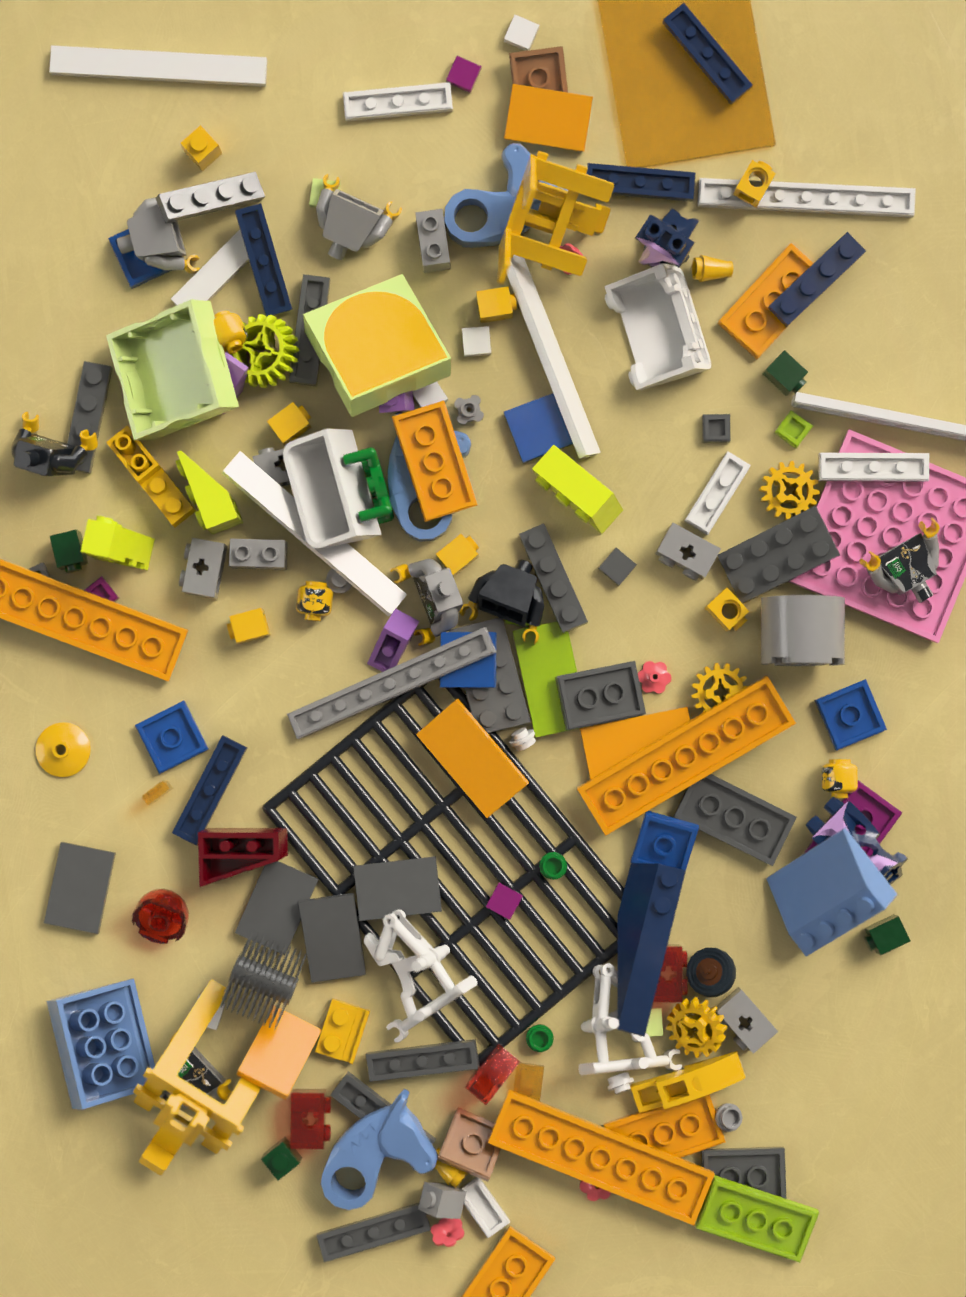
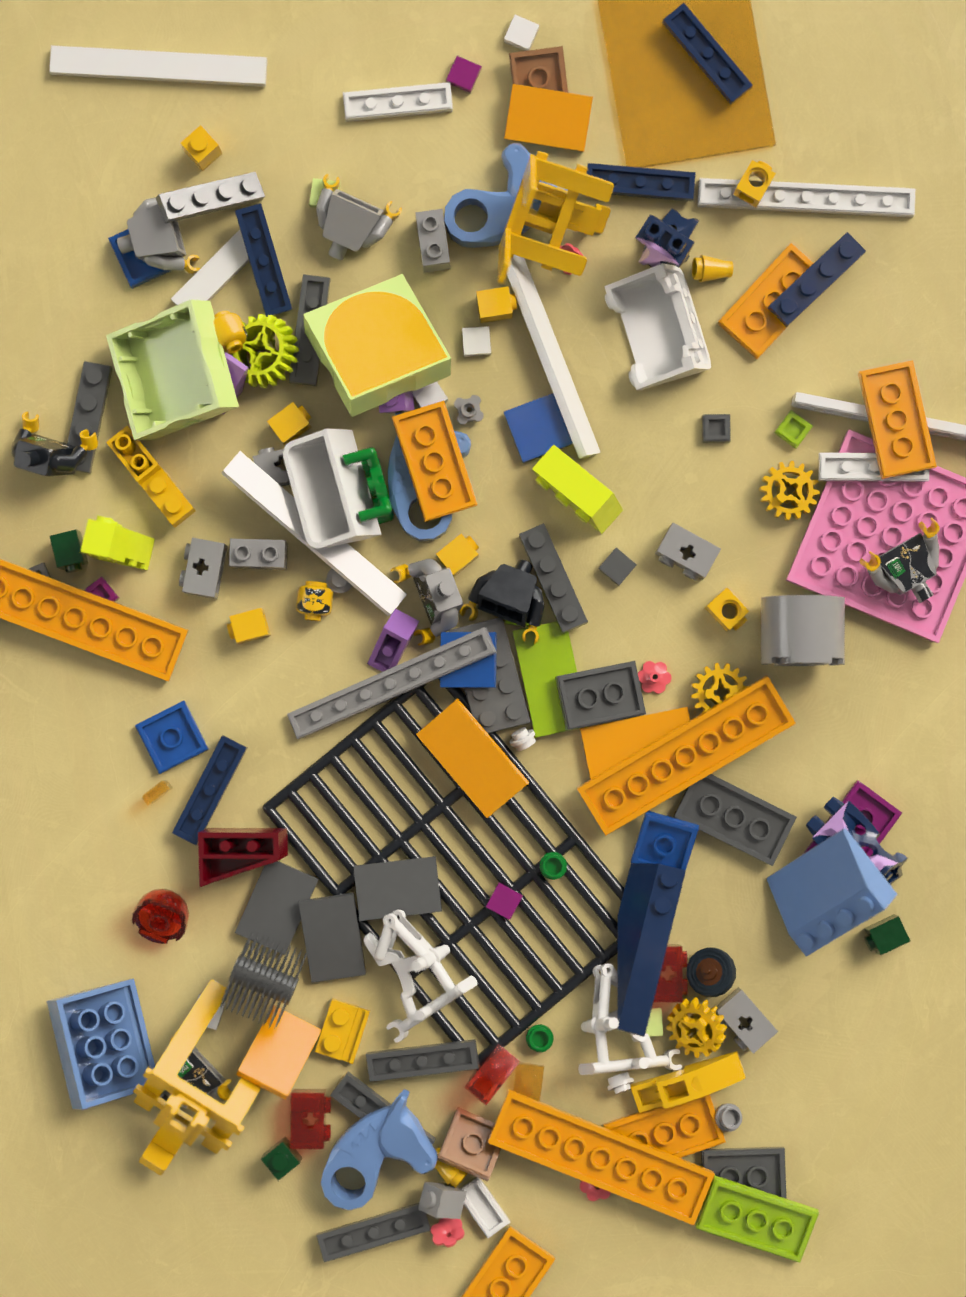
yellow dish [36,723,91,777] -> none
dark grey tile [44,842,116,934] -> none
neon yellow slope [175,450,243,534] -> none
white tile [685,452,751,535] -> none
dark grey plate [717,506,841,604] -> none
dark green brick [763,350,808,396] -> none
blue tile [814,679,887,750] -> none
yellow head [822,759,858,798] -> none
none -> light orange tile [858,360,937,480]

